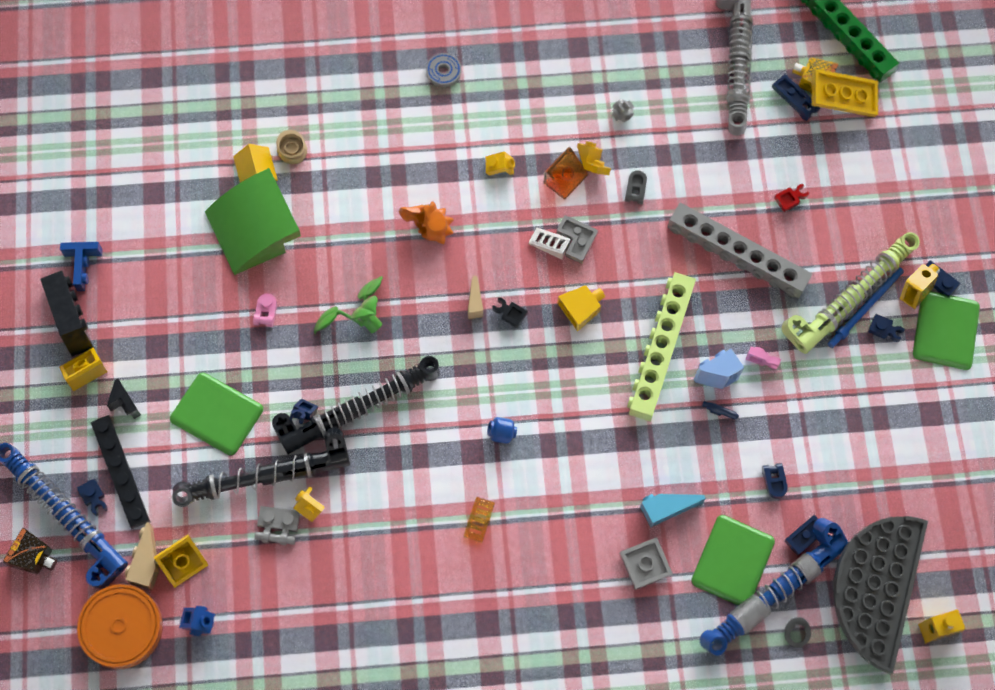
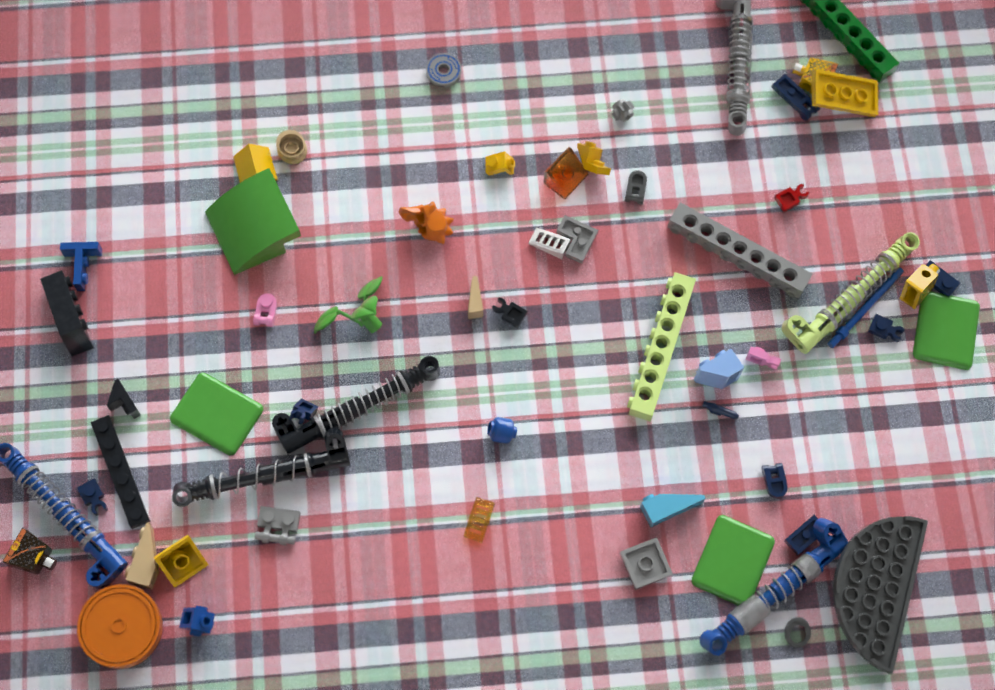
yellow slope [59,348,108,391] -> none
yellow bracket [293,486,324,522] -> none
yellow torso [557,285,605,331] -> none
yellow torso [918,609,965,644] -> none

